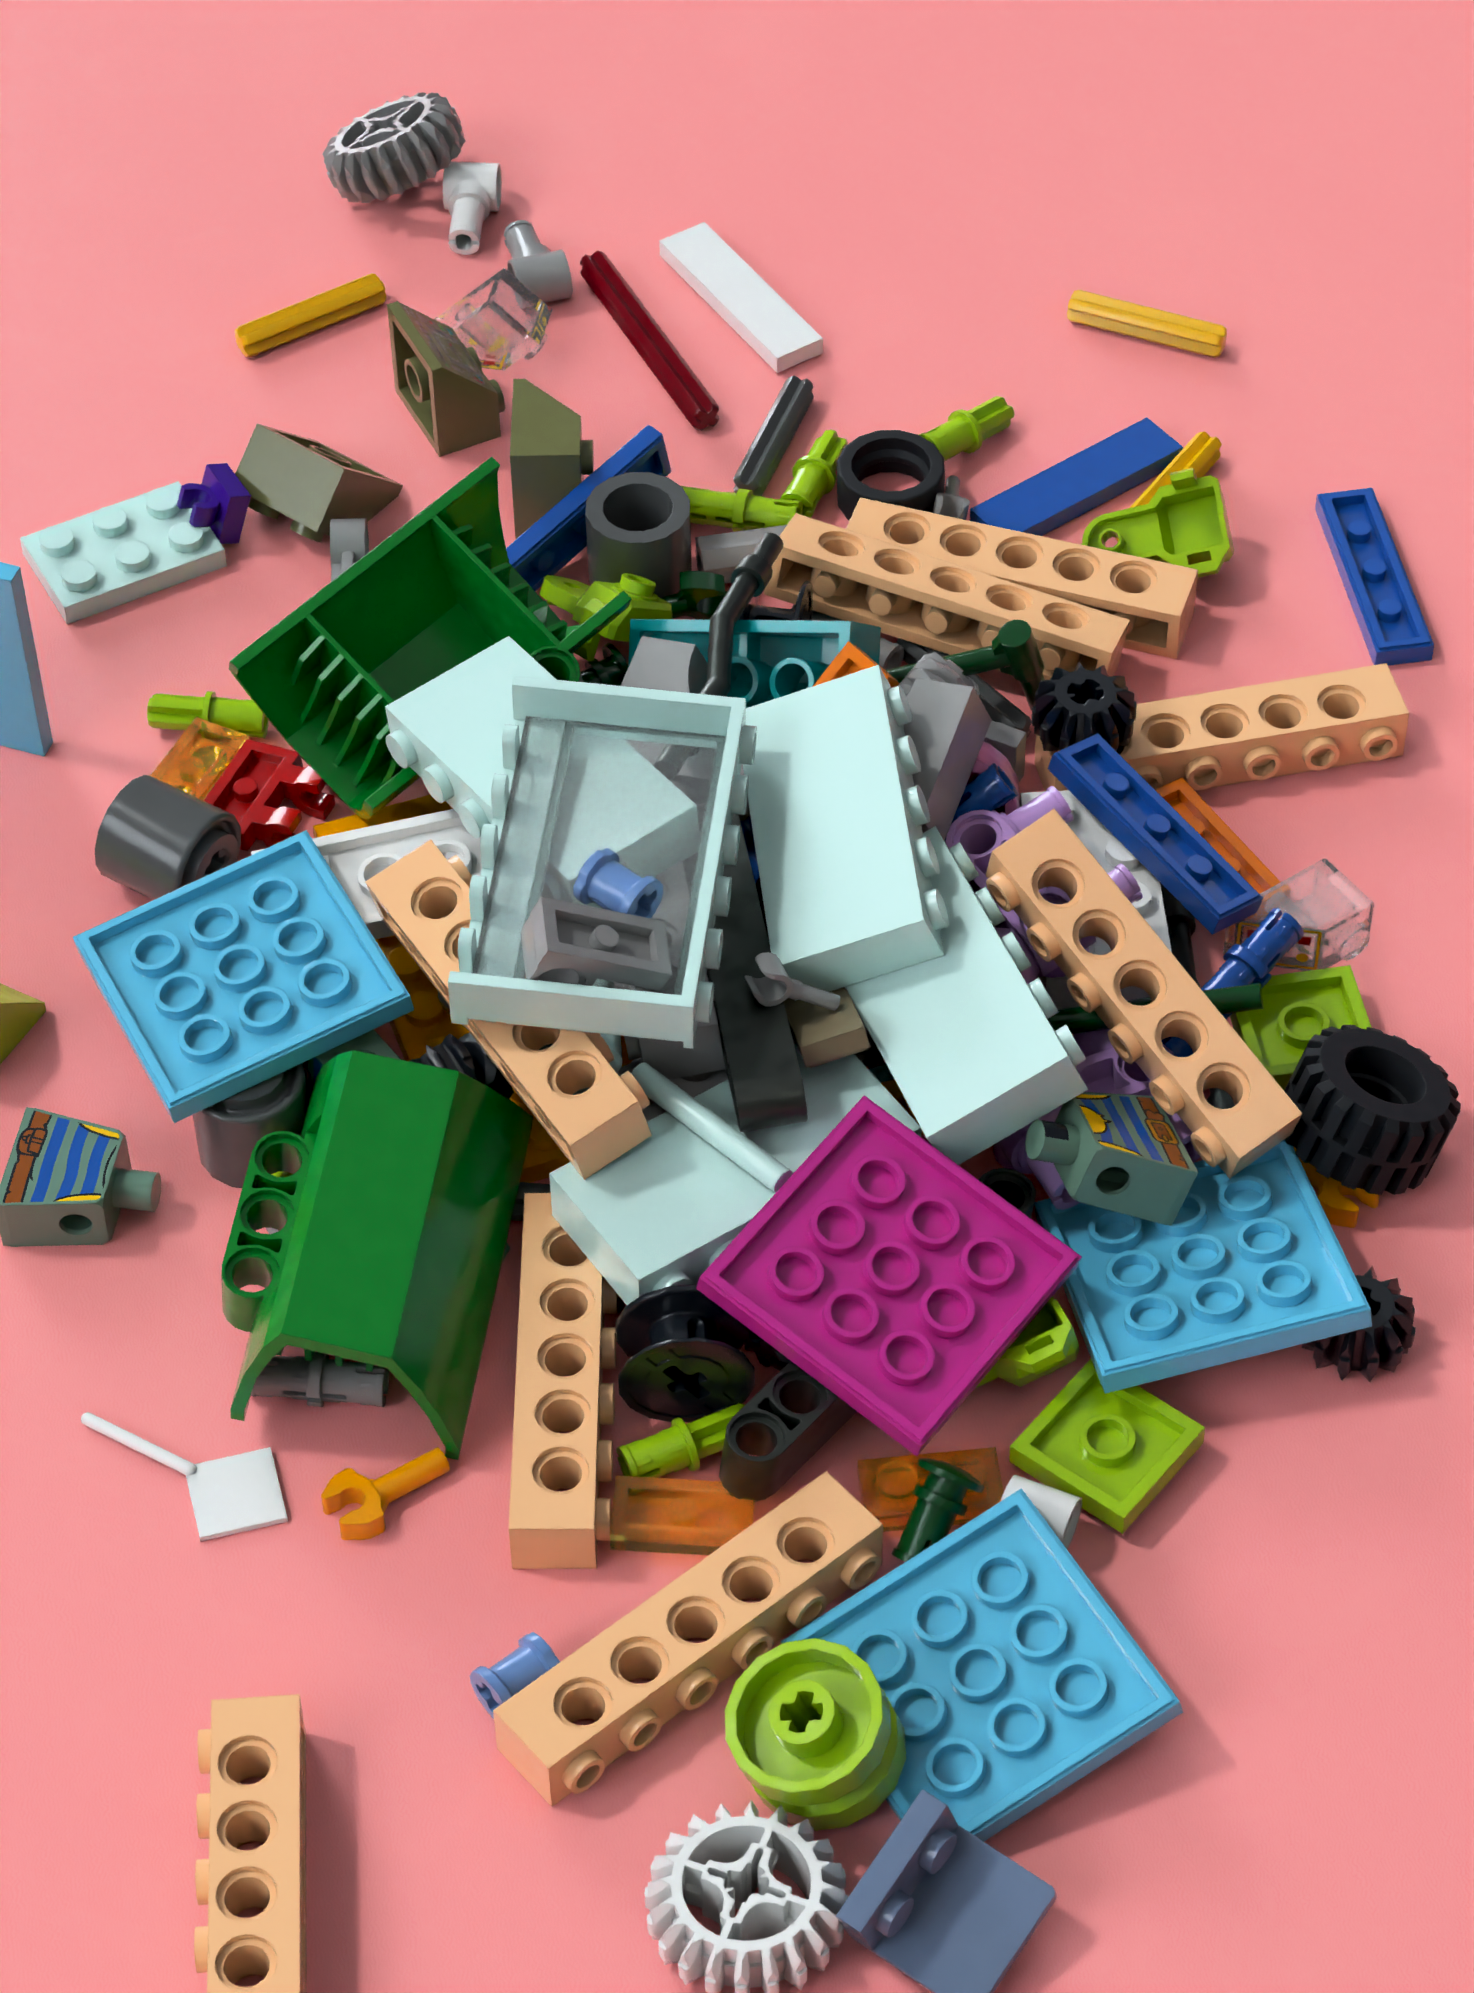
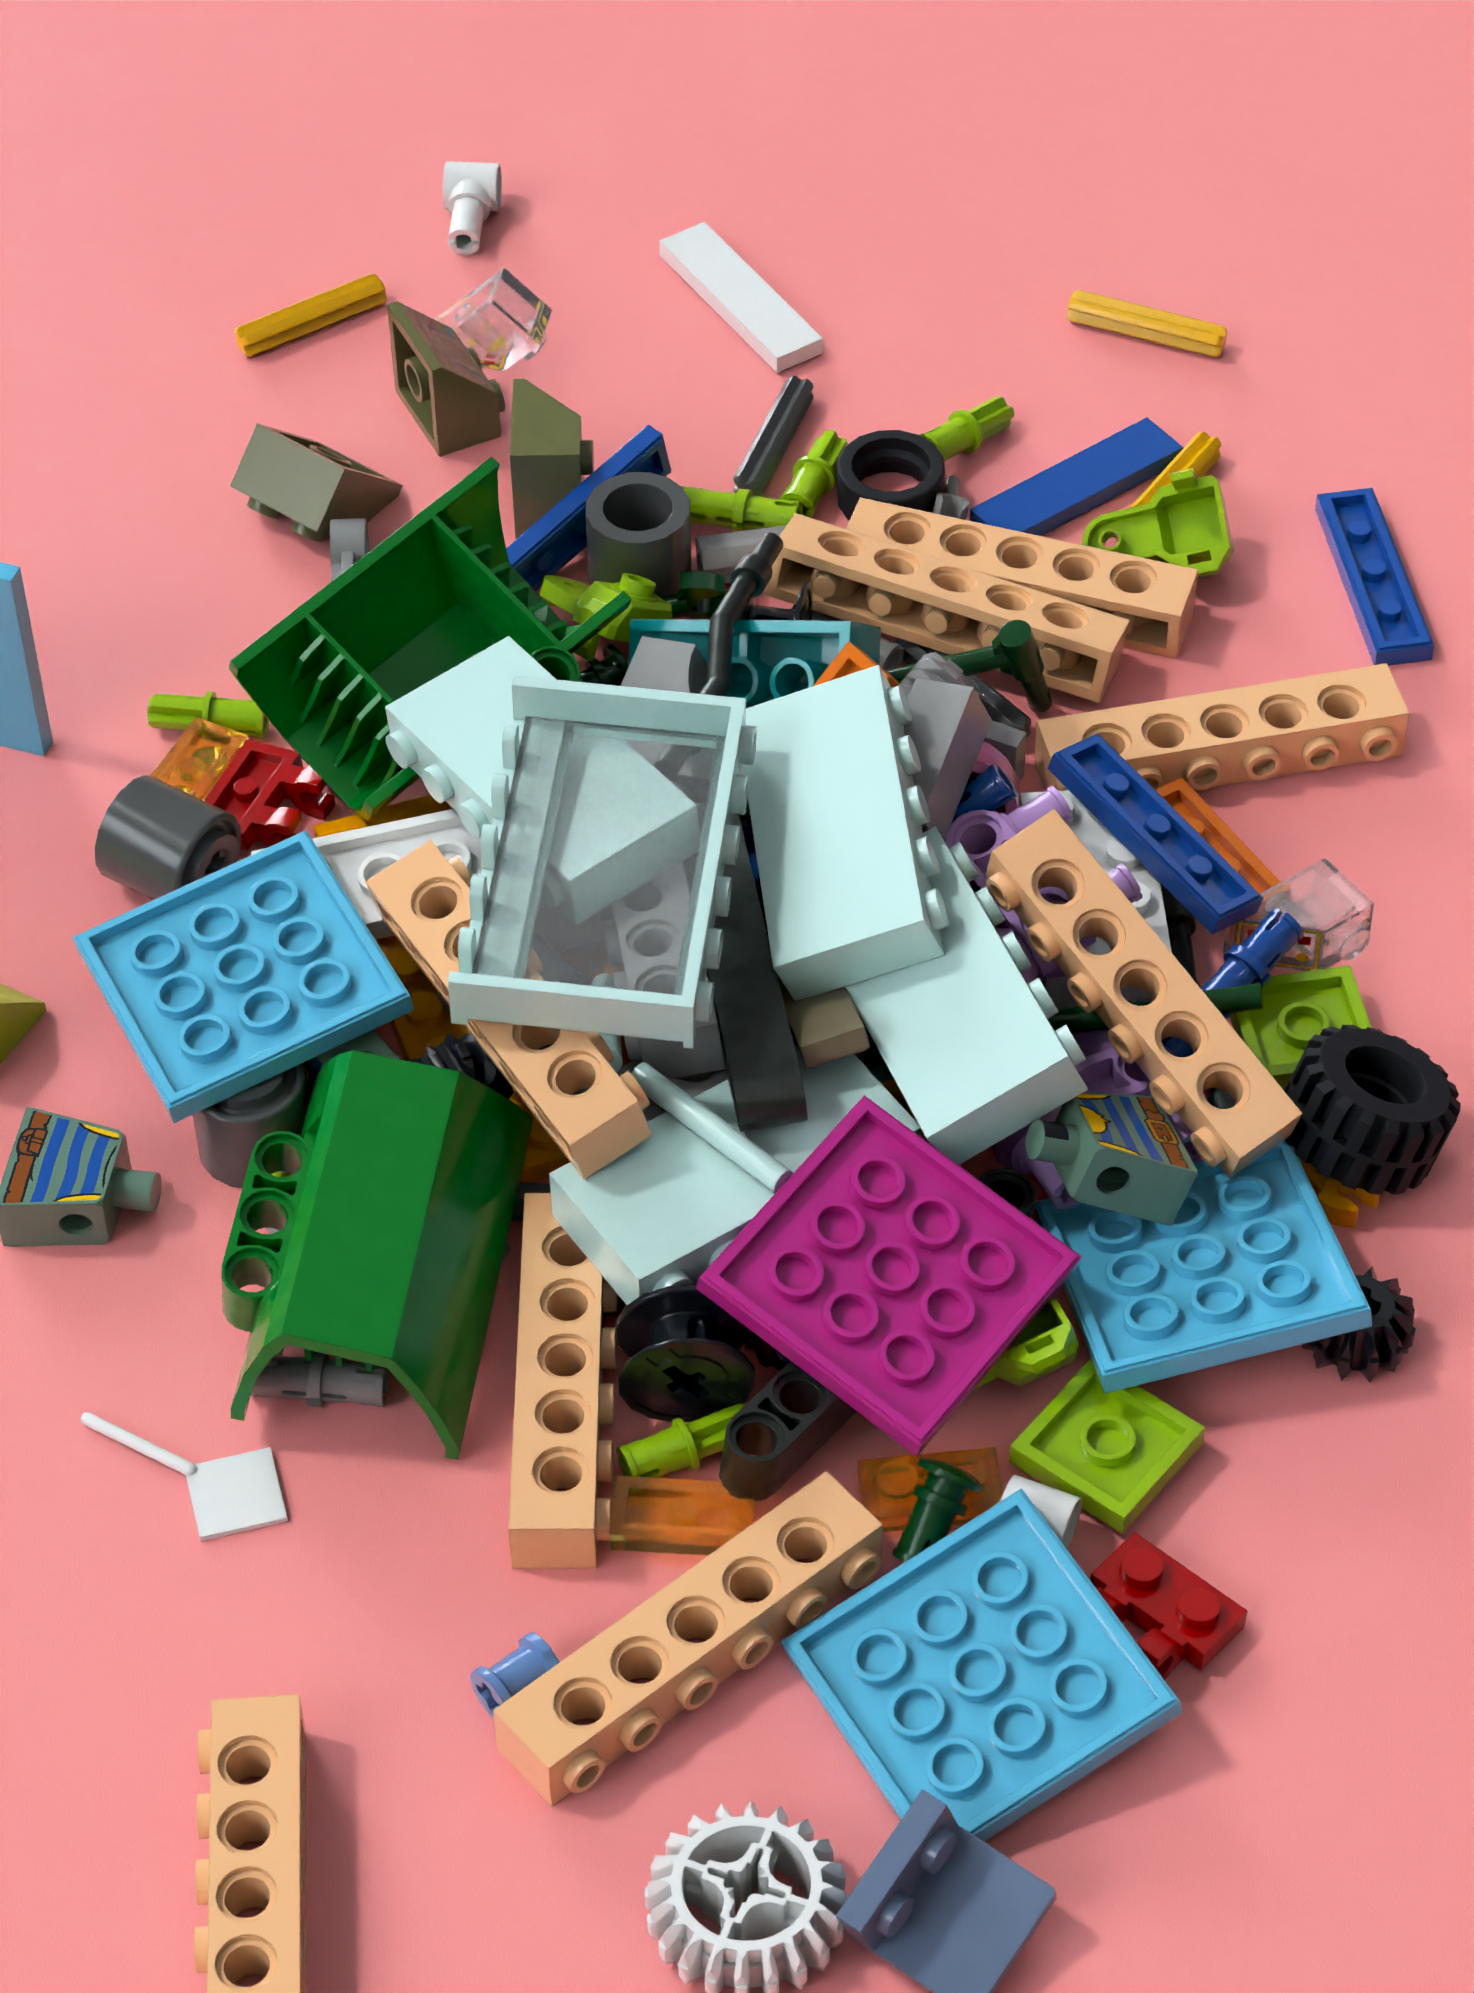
light aqua plate [20,481,227,624] -> none
dark purple tile [177,463,251,544] -> none
light orange bar [321,1447,450,1540] -> none
light grey gear [322,92,466,203] -> none
light grey pin [504,220,573,308] -> none
light grey plate [521,896,672,991] -> none
medium blue bush [573,848,663,918] -> none
dark red axle [580,251,719,431] -> none
lime wheel [725,1638,906,1831] -> none
light grey hand [744,952,840,1011] -> none
black gear [1031,662,1137,751] -> none
none -> red plate [1090,1532,1248,1680]

